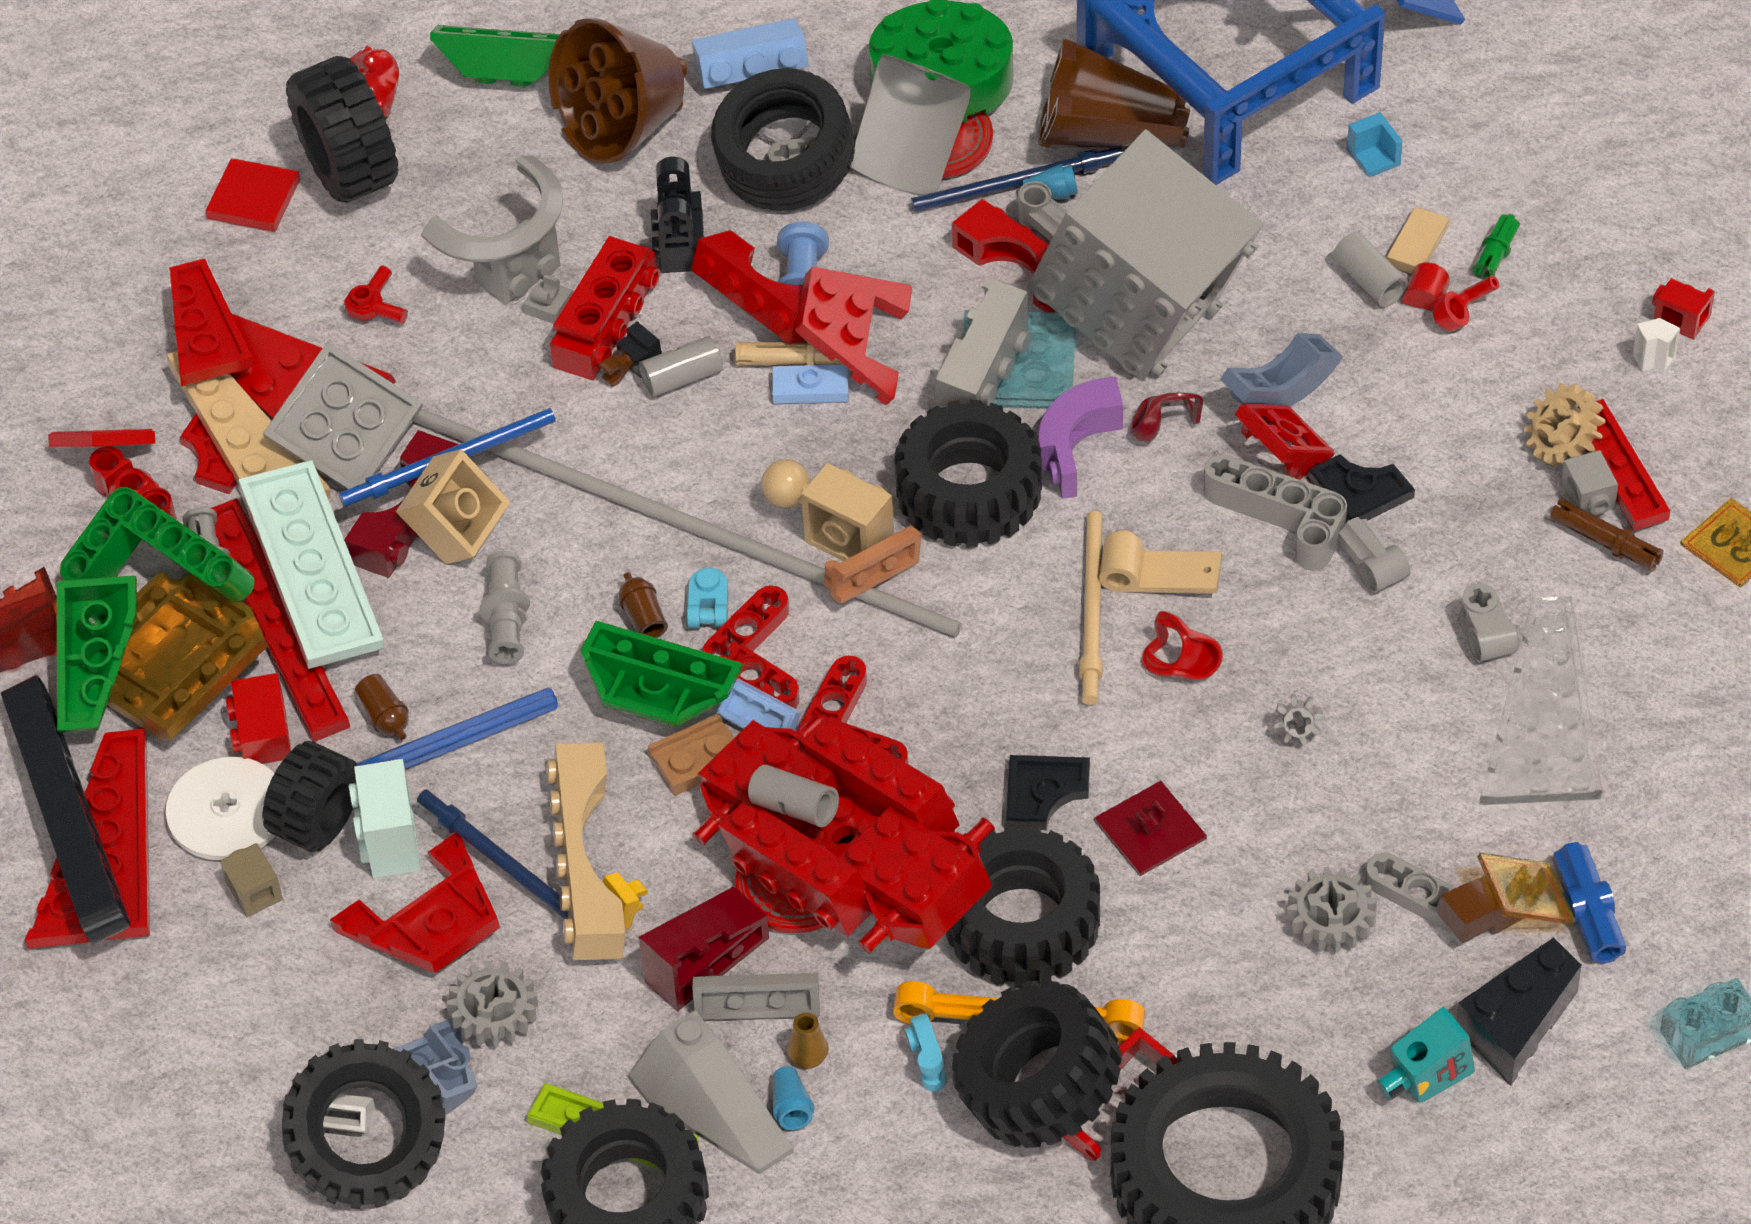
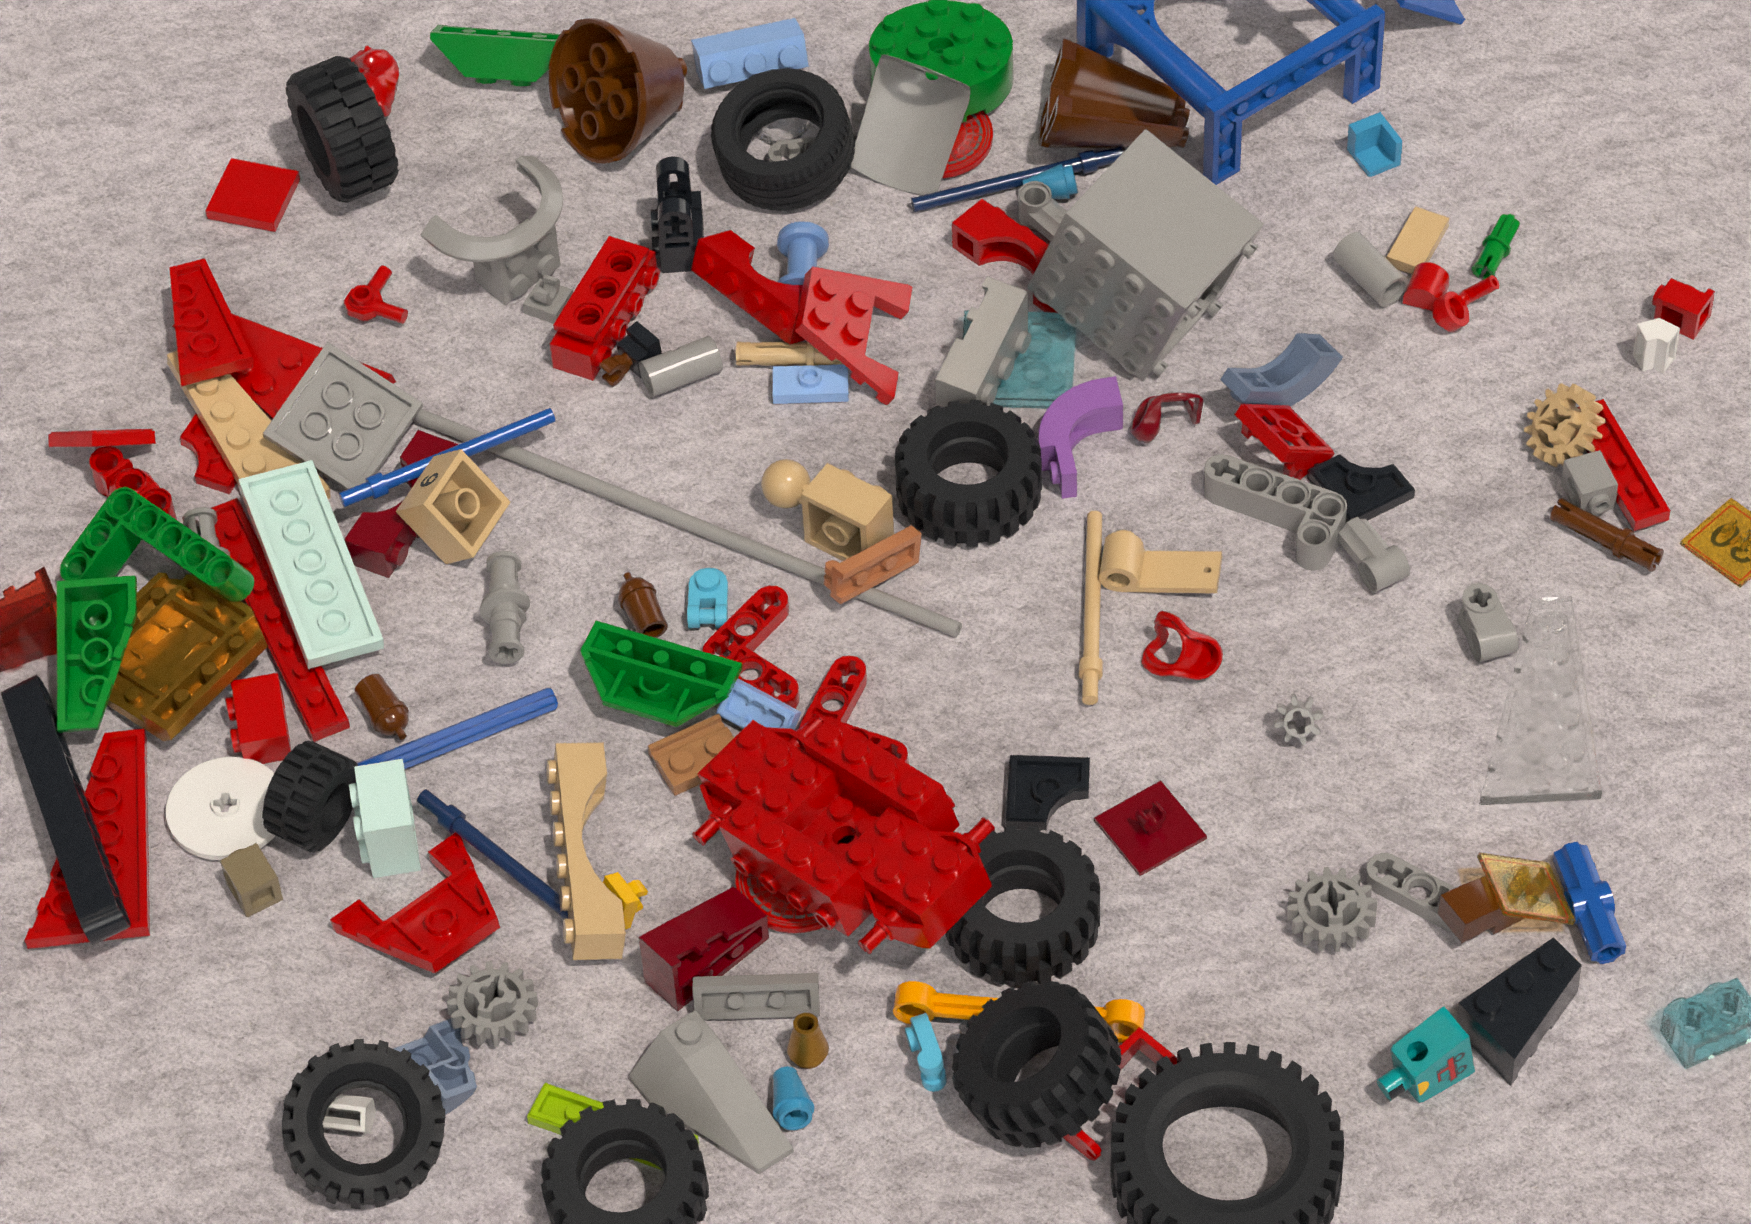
light grey pin [748,765,839,827] -> none

